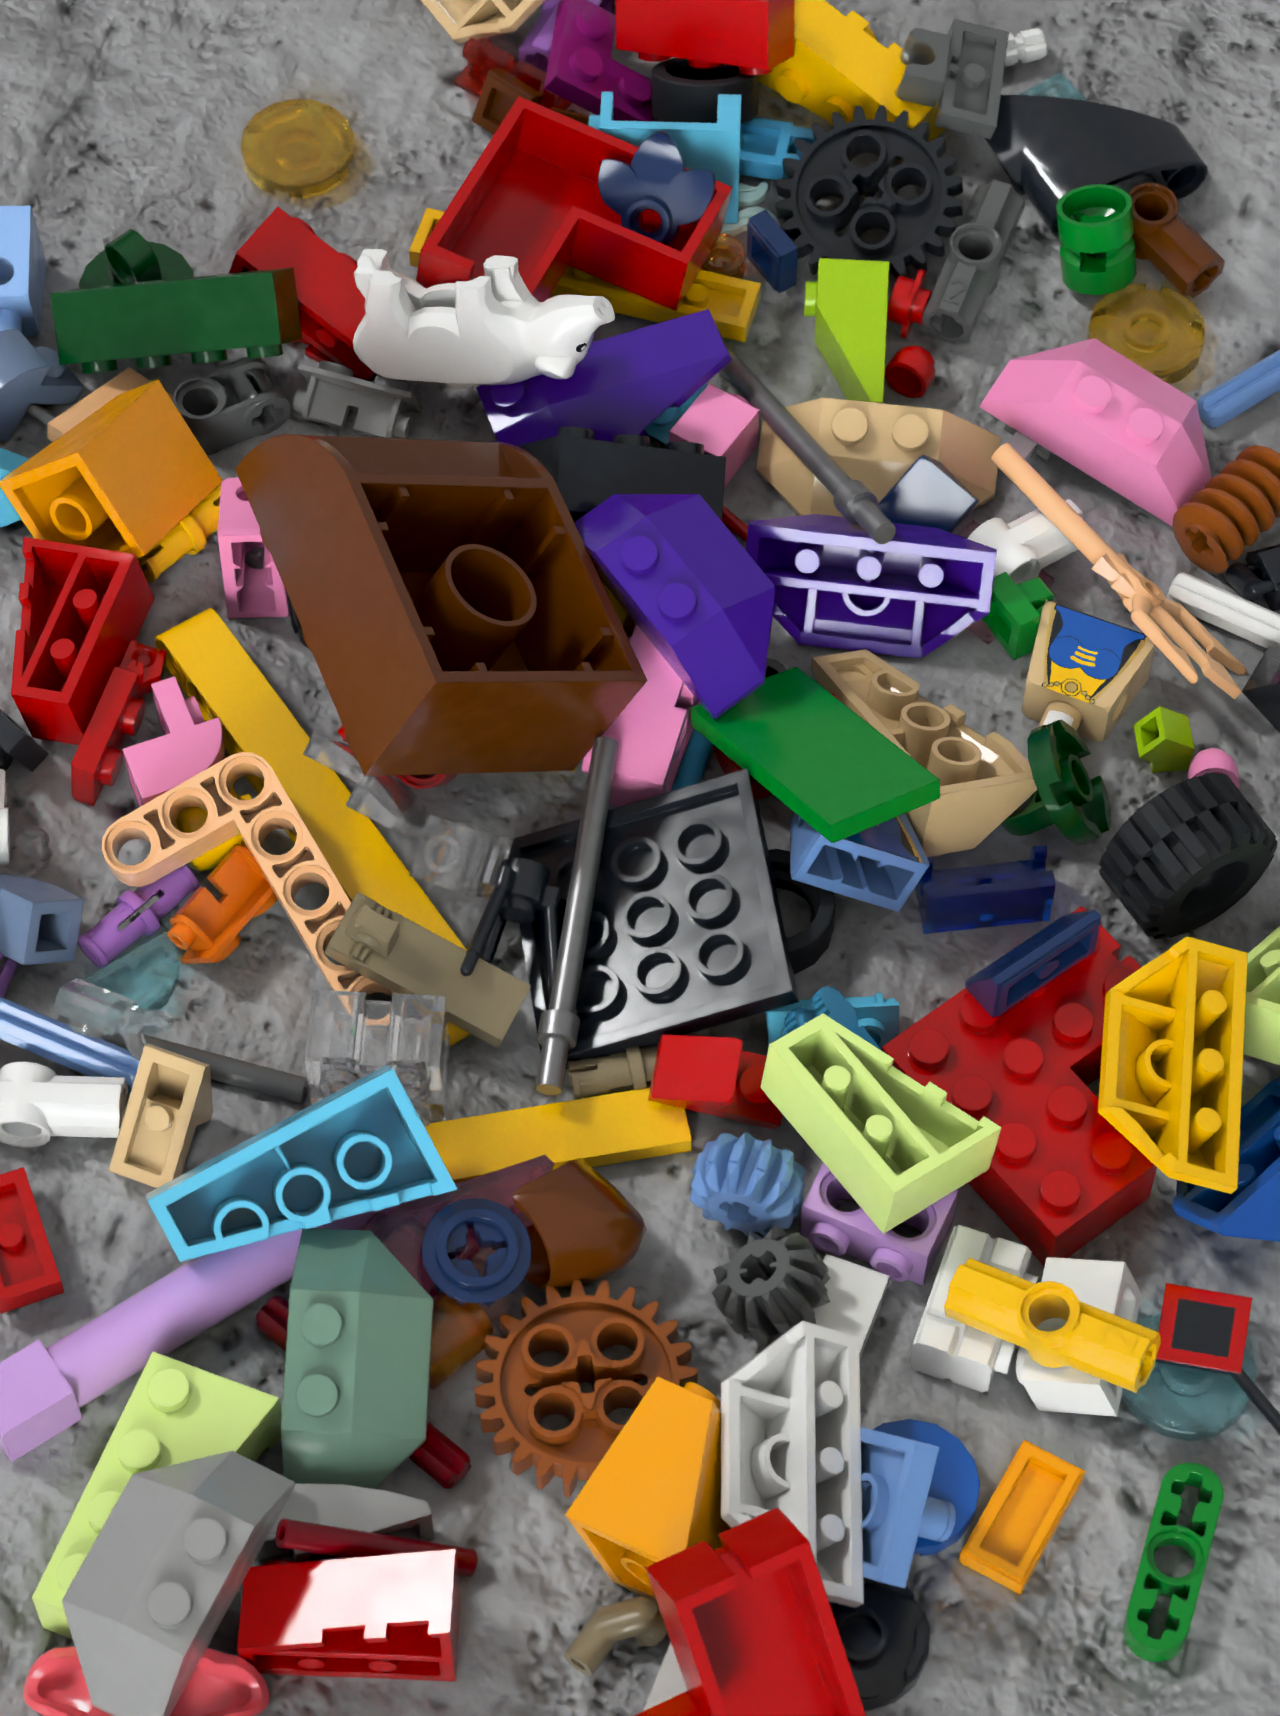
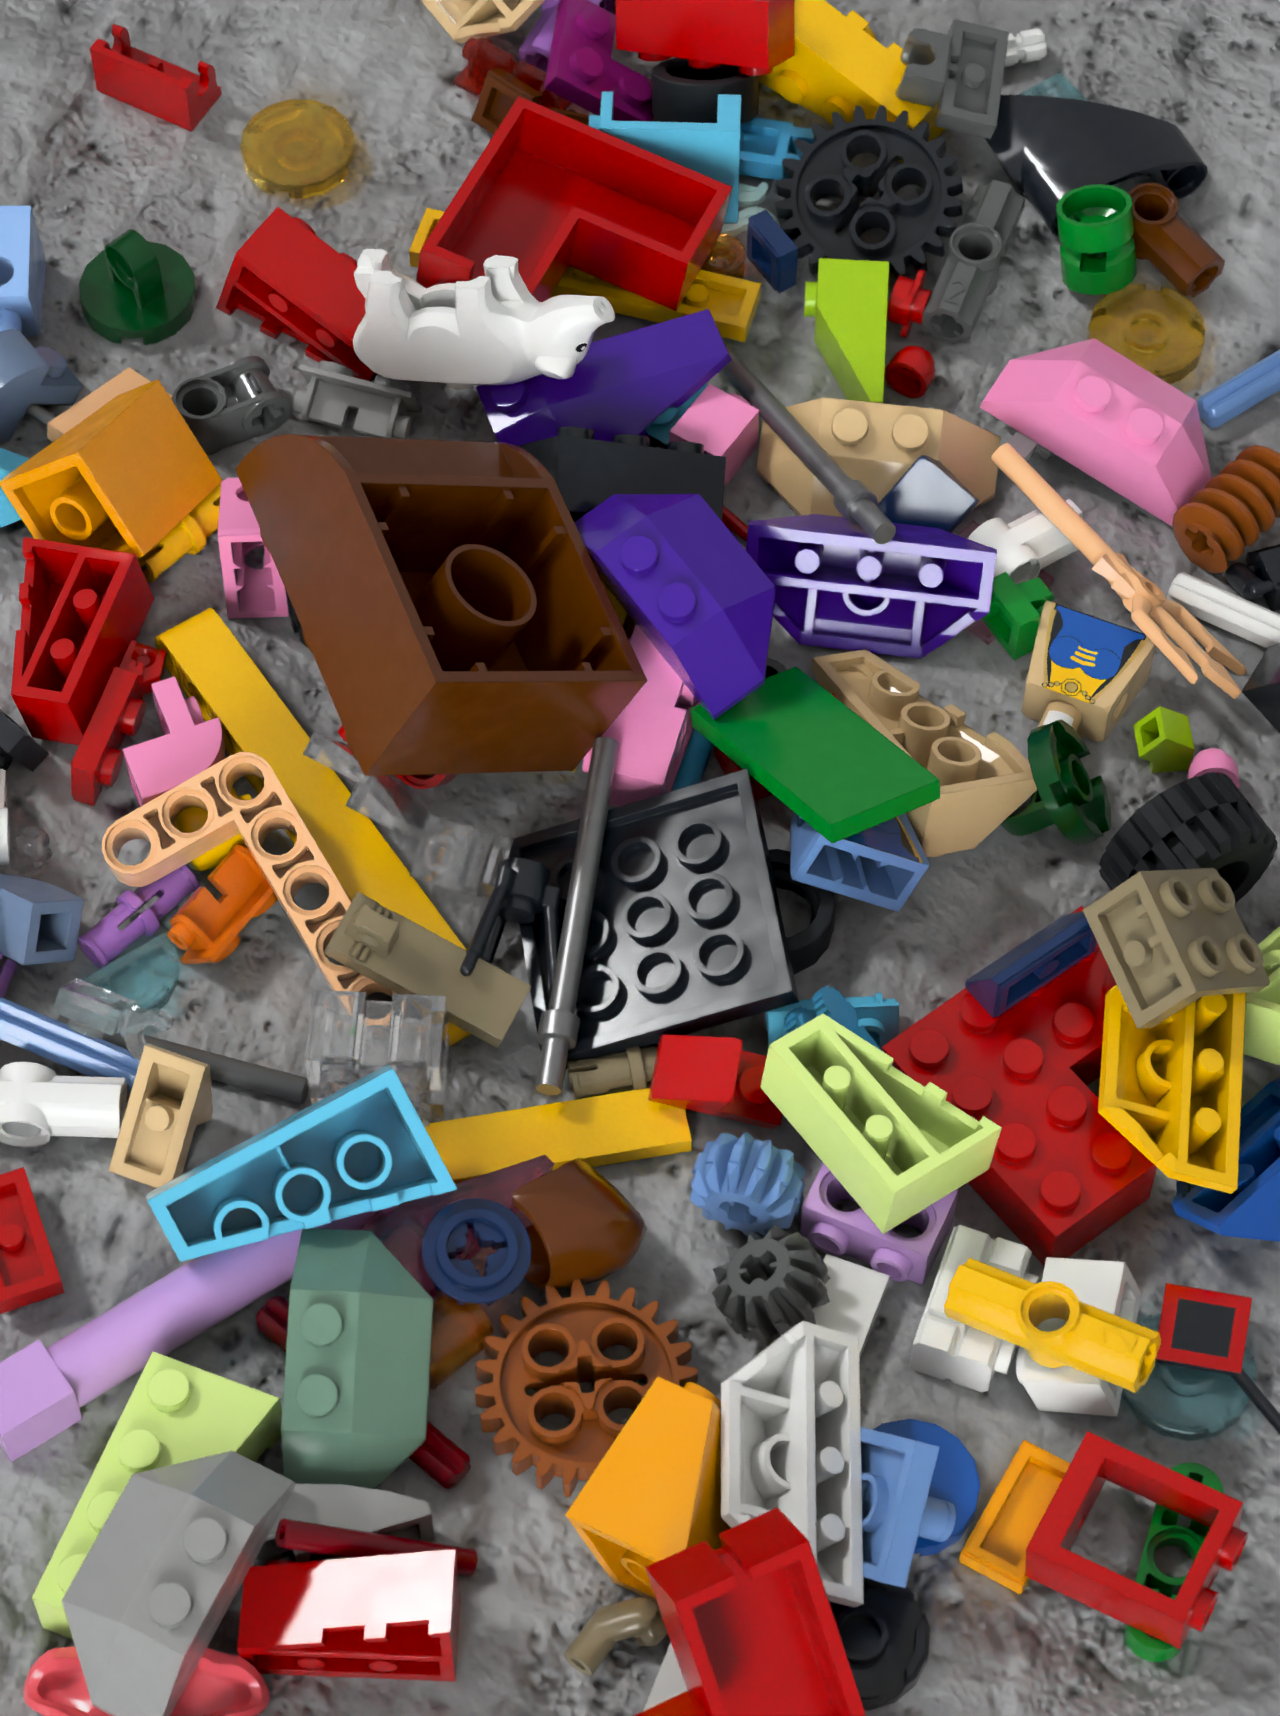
dark green brick [50,267,302,374] -> none
dark blue plate [598,131,715,245] -> none
clear blue hinge [915,845,1056,934] -> none
none -> red hinge [90,24,222,132]
none -> red window [1025,1431,1249,1649]
none -> dark tan bracket [1083,868,1270,1029]

